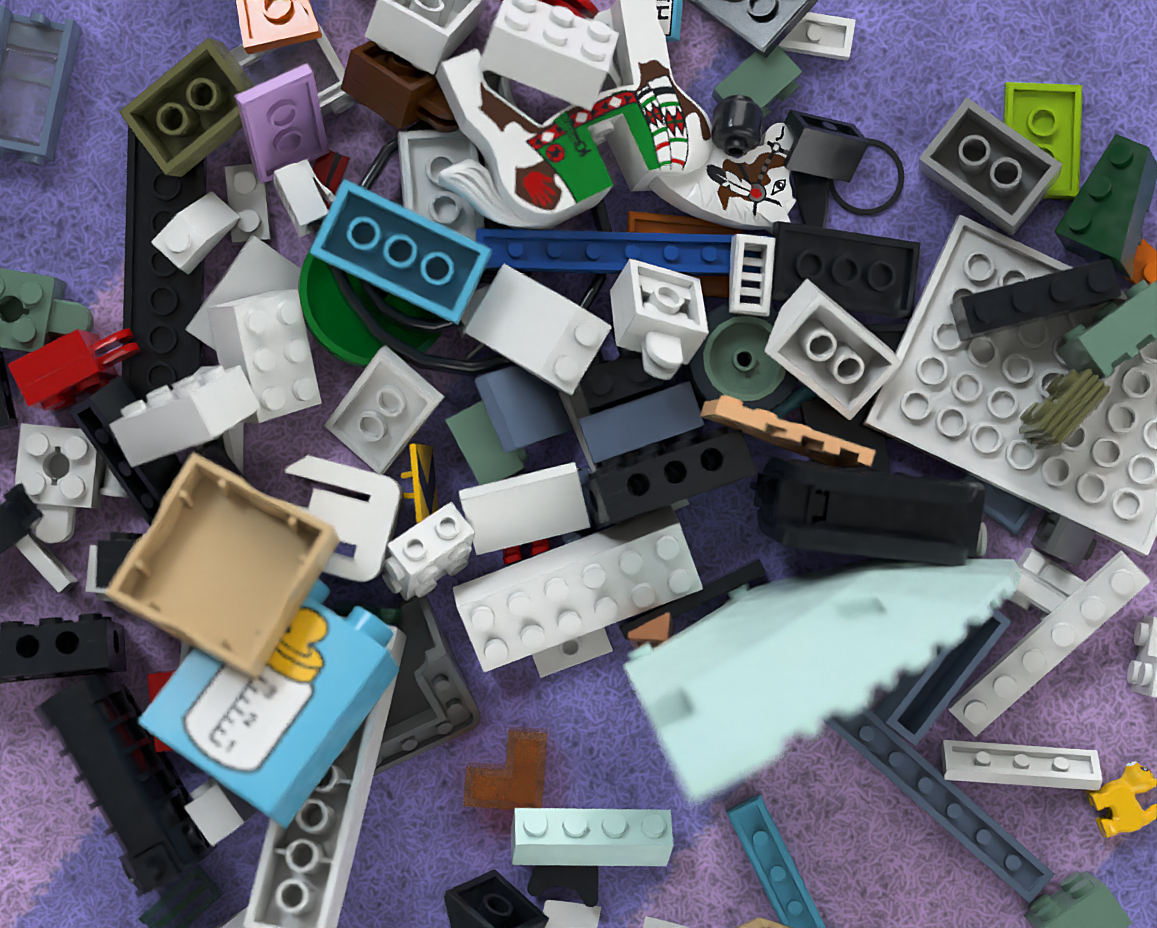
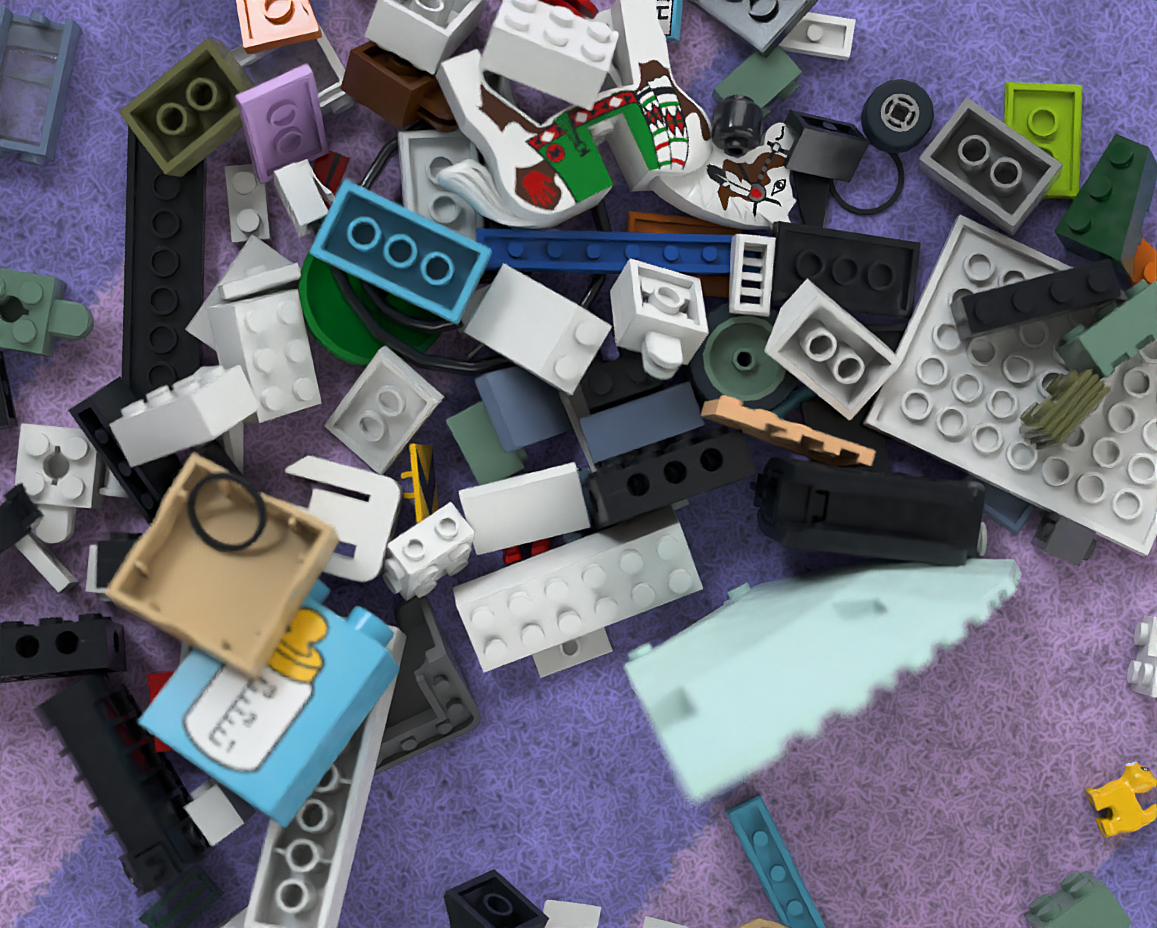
red brick [7,328,141,413] -> none
white slope [151,191,241,274] -> none
tile [333,600,402,624] -> none
clear orange brick [463,726,548,810] -> none
light aqua brick [511,808,674,866] -> none
black piece [527,865,598,907] -> none
black tile [619,558,765,641] -> none
nougat slope [628,613,674,649] -> none
sand blue plate [822,705,1055,903] -> none
sand blue brick [874,604,1012,746] -> none
white plate [941,740,1103,791] -> none
white plate [948,550,1151,737] -> none
white brick [1007,548,1085,621] -> none
none -> black piece [187,472,267,552]
none -> white plate [218,263,301,301]
none -> black wheel [861,79,934,153]

